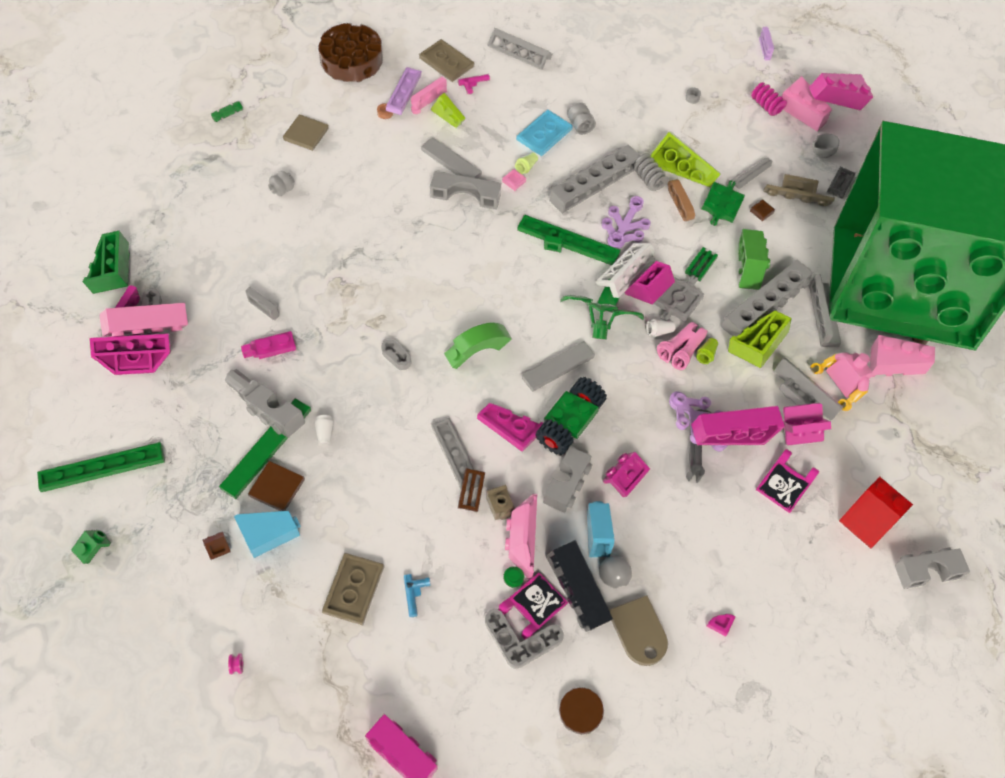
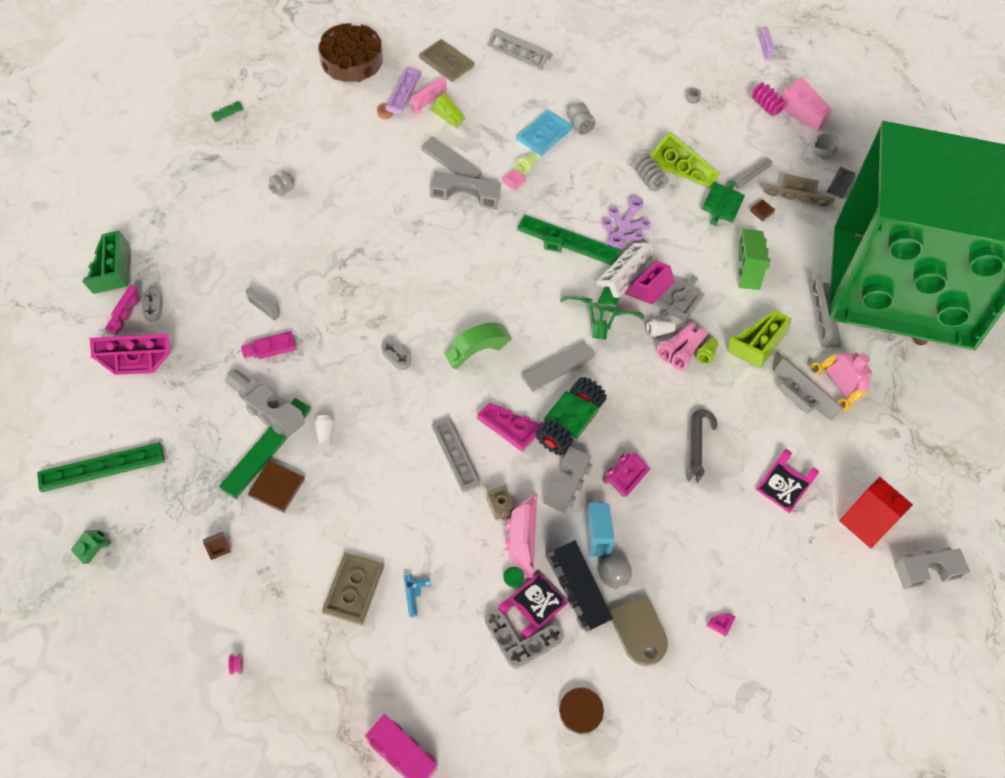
bright pink wedge [99,303,188,337] -> none
medium azure slope [234,511,301,558] -> none
dark tan tile [283,114,329,151] -> none
reddish brown tile [457,468,486,512] -> none
dark pink hose [458,74,490,94] -> none
light grey brick [549,144,640,213] -> none
medium nougat beam [668,179,695,221] -> none
lavender plant [669,391,728,452] -> none
green tile [685,247,718,281] -> none
dark pink wedge [691,406,785,445] -> none
light grey brick [722,260,813,337] -> none
dark pink bracket [783,403,831,445] -> none
dark pink wedge [809,73,874,111] -> none
bright pink wedge [870,335,935,377] -> none

